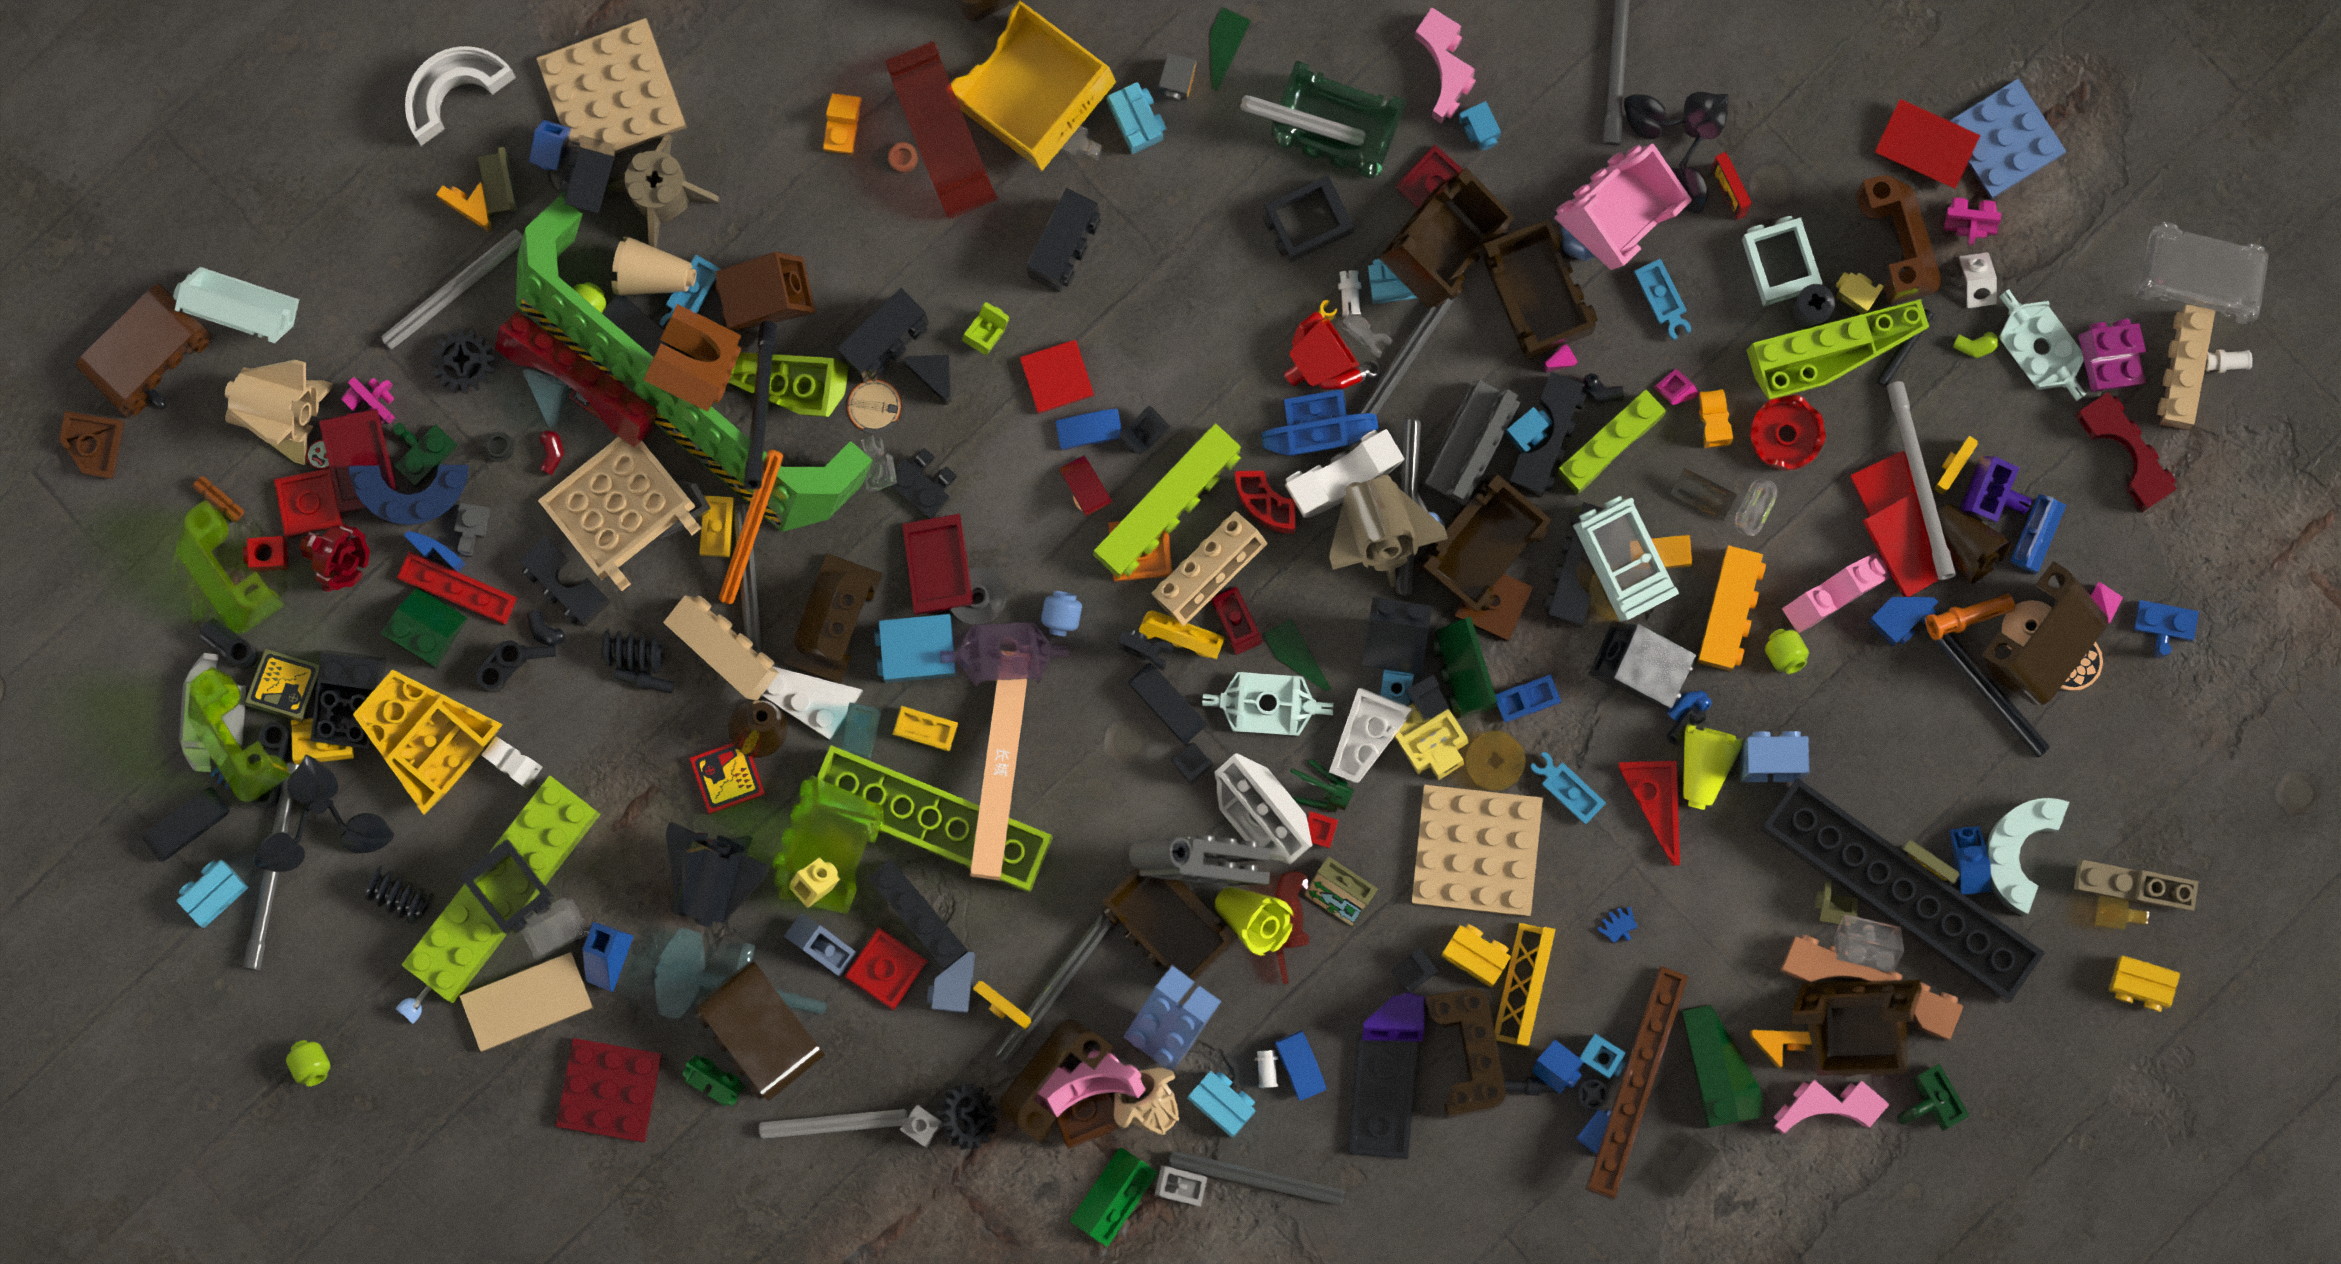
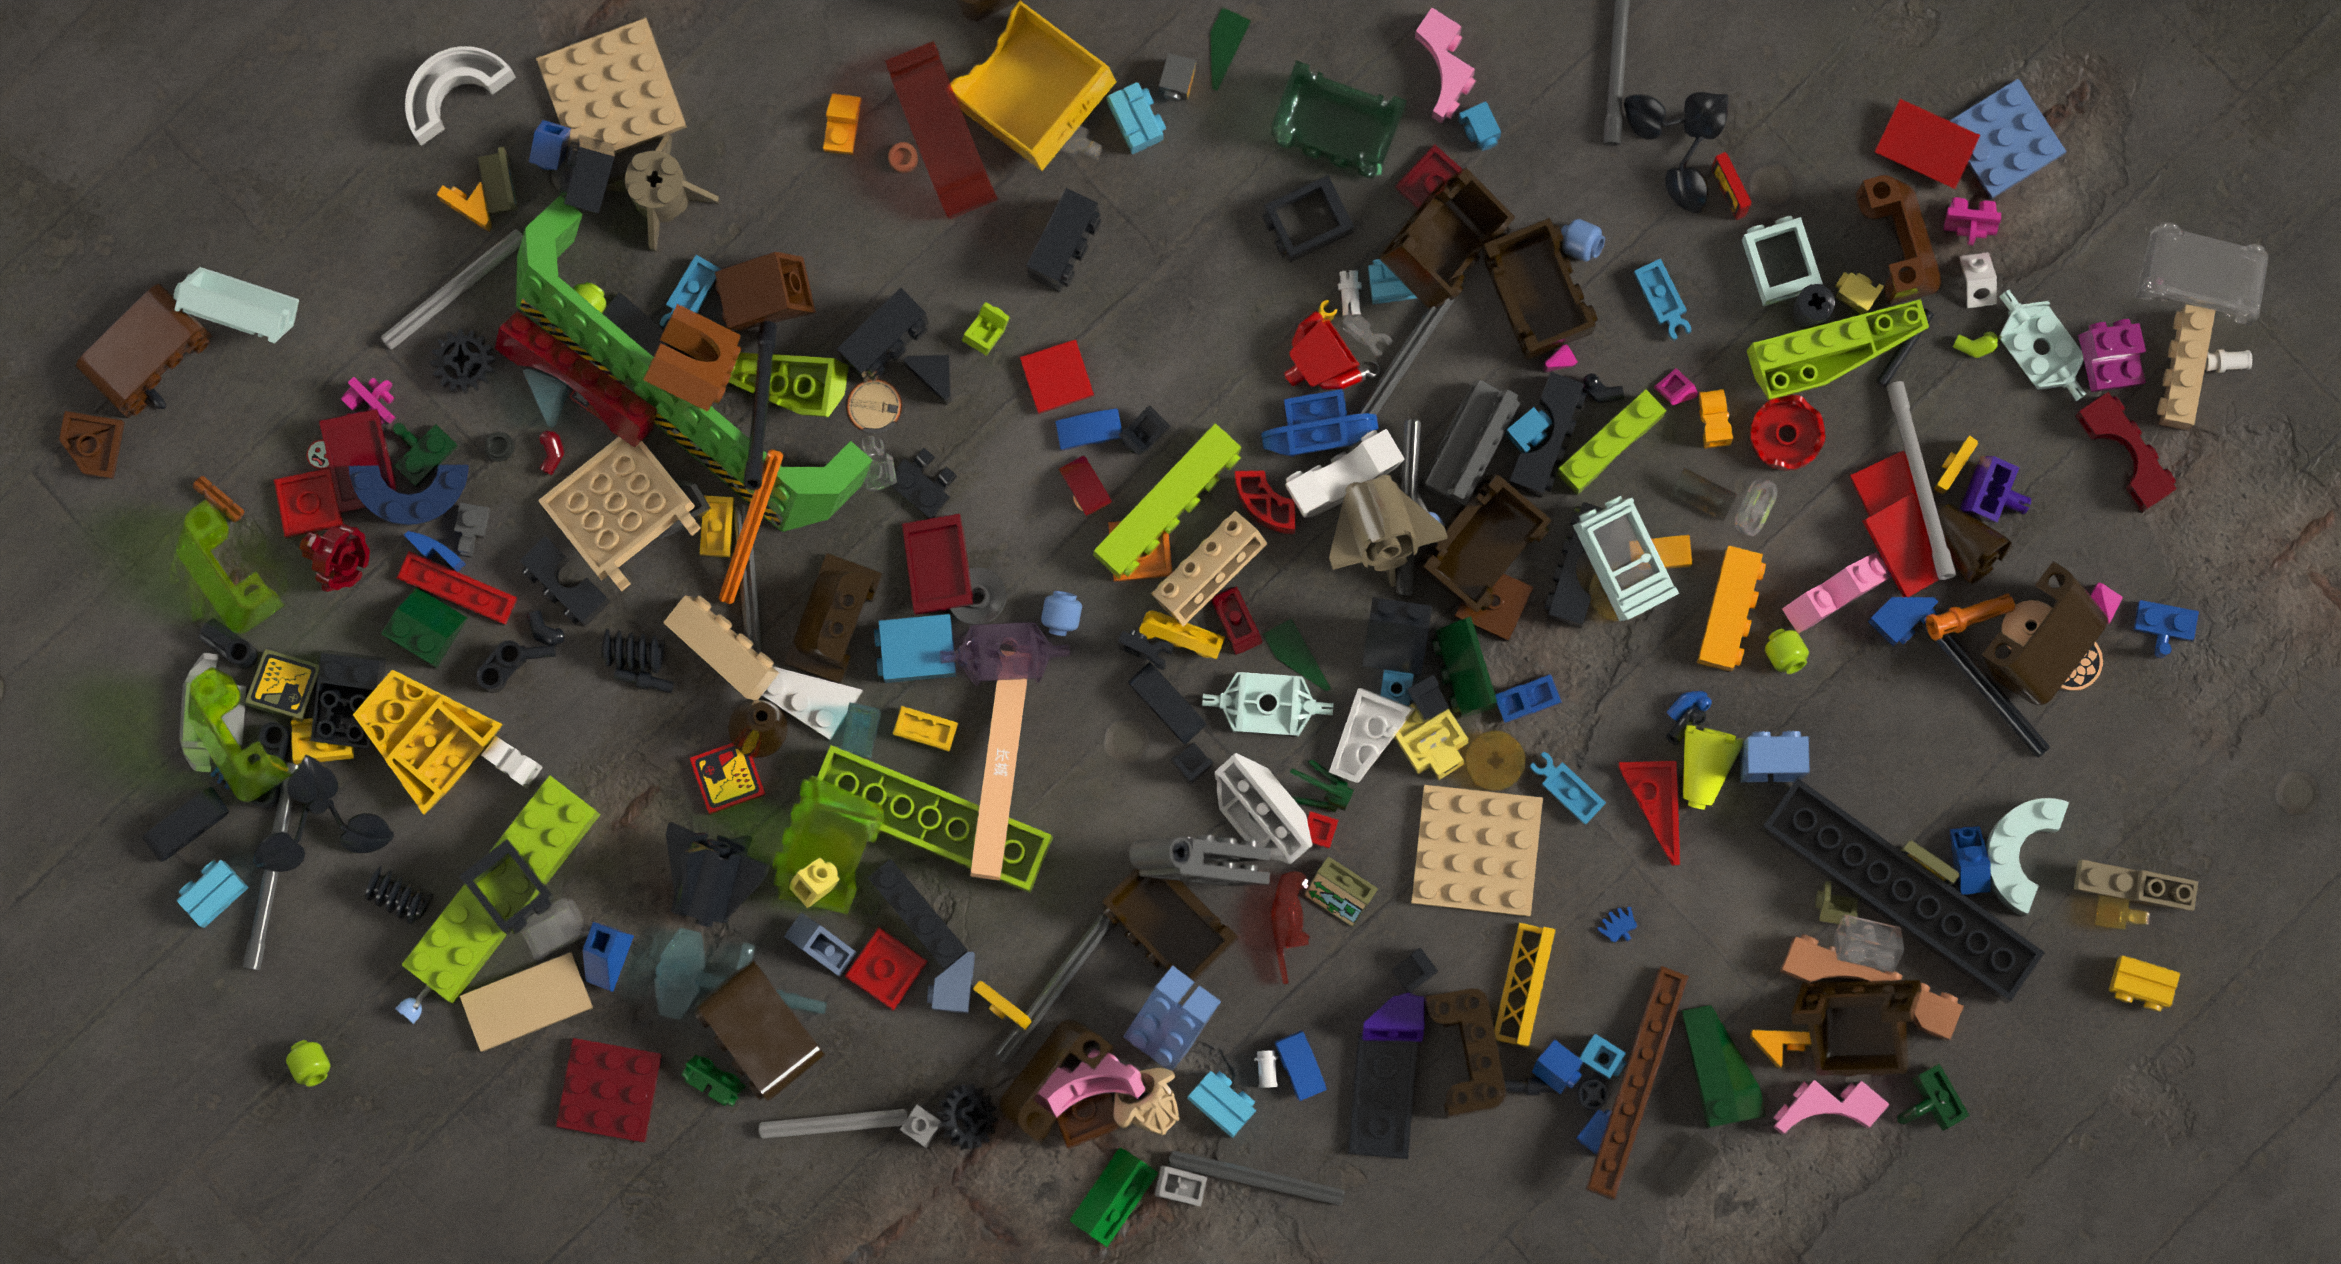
tan brick [225,360,333,465] -> none
red brick [243,536,289,572] -> none
tan cone [612,237,696,296] -> none
neon yellow cone [1215,887,1293,955] -> none
light grey axle [1240,95,1365,146] -> none
yellow brick [1441,924,1511,988] -> none
bright pink windscreen [1554,143,1692,270] -> none
slope [1588,621,1696,709] -> none
blue piece [2010,494,2066,574] -> none

